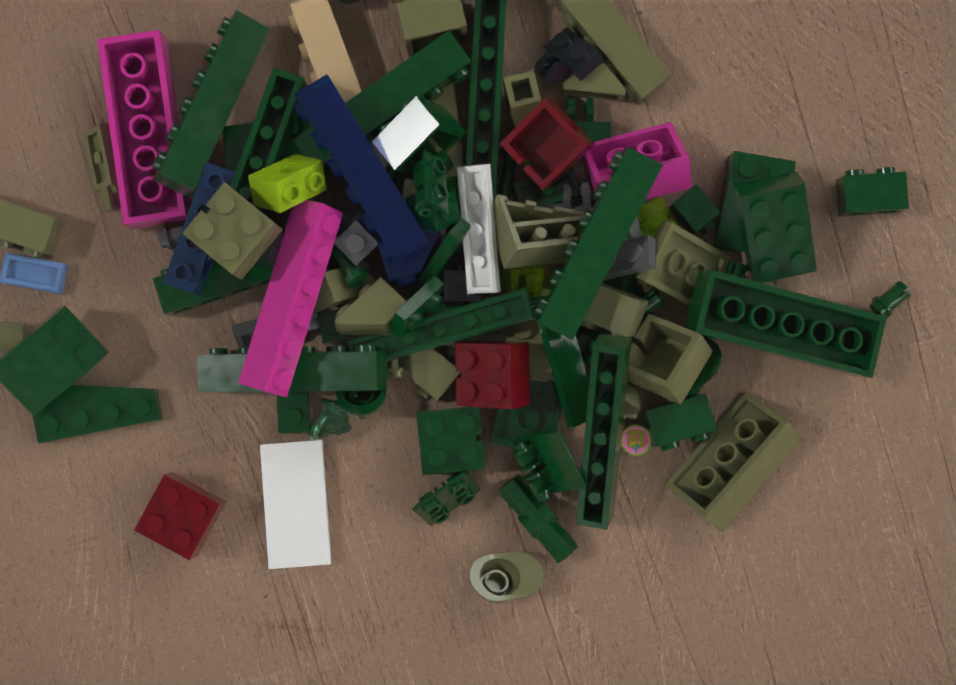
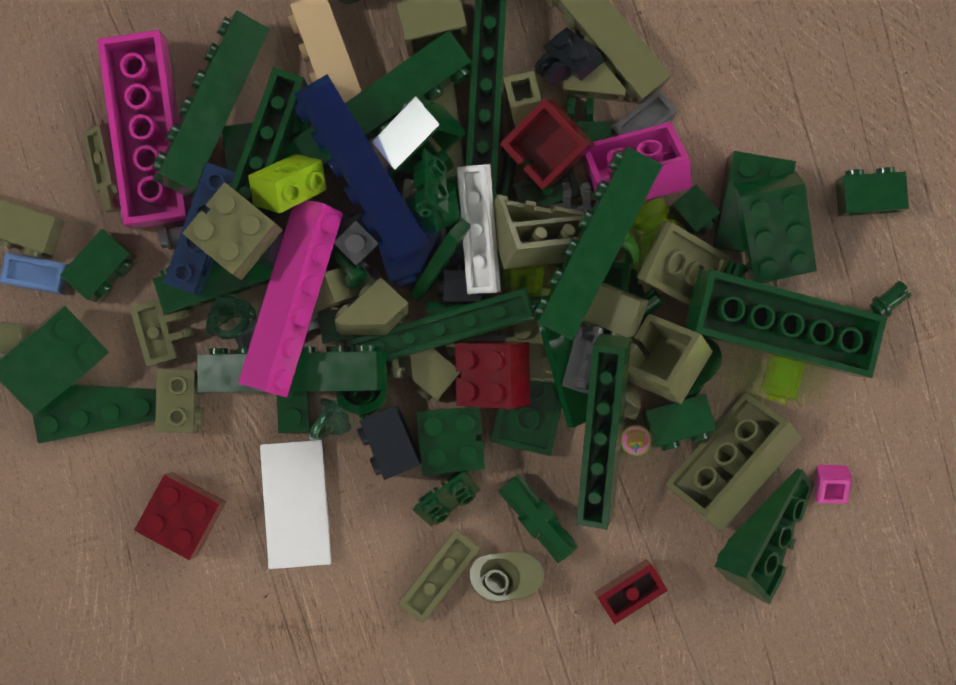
dark green plate [389,276,444,338] -> none
dark green hinge [512,430,587,501] -> none
dark grey hinge [604,218,656,280] -> none
none -> dark green brick [60,229,137,302]
none -> olive hinge [129,299,197,367]
none -> olive brick [155,369,205,433]
none -> clear green piece [206,296,256,340]
none -> black piece [357,405,421,480]
none -> olive plate [398,529,480,623]
none -> dark grey hinge [562,326,607,394]
none -> dark red brick [594,559,668,625]
none -> flat silver tile [611,89,678,136]
none -> dark green wedge [714,468,814,605]
none -> clear neon green brick [760,355,805,404]
none -> dark pink slope [816,465,852,504]

